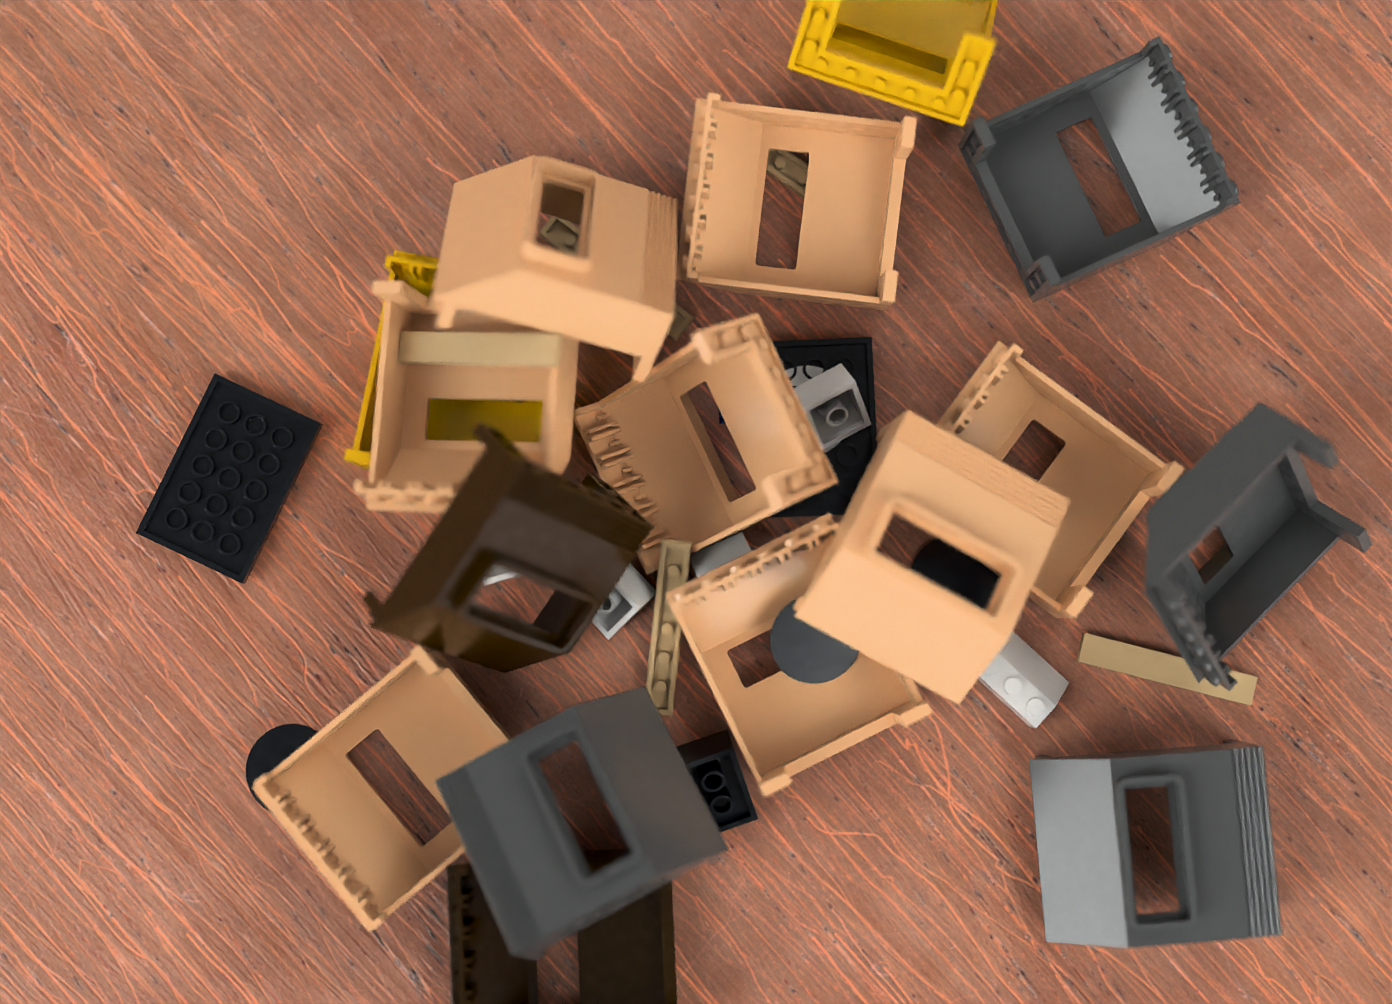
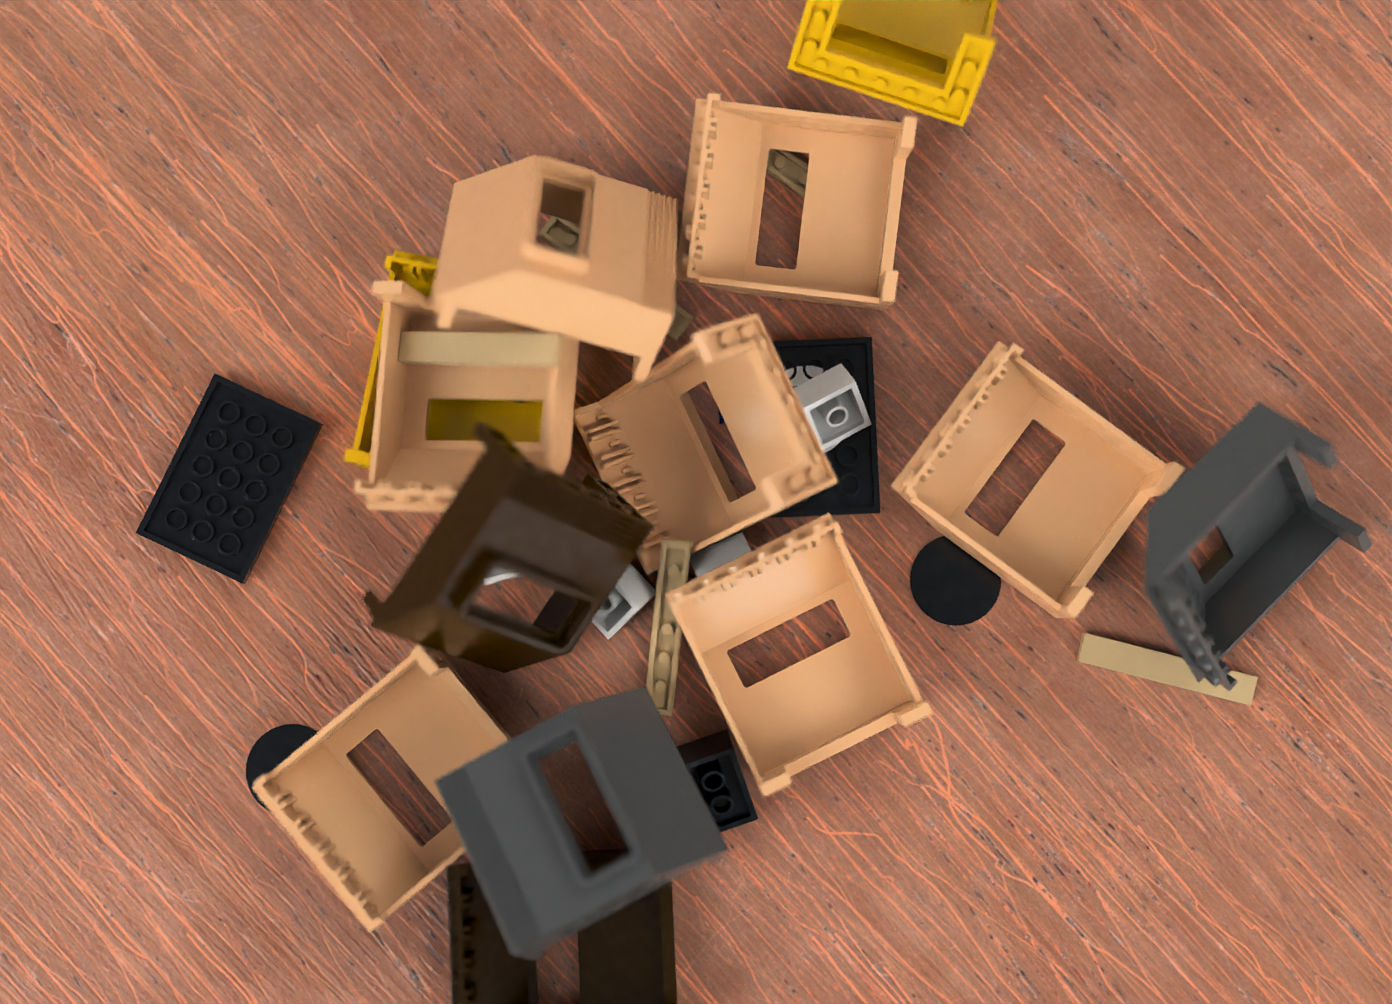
black sticker [770,599,859,684] -> none
light nougat panel [792,410,1070,704] -> none
dark grey panel [958,36,1240,303] -> none
white slope [978,631,1069,728] -> none
dark grey panel [1029,740,1283,948] -> none

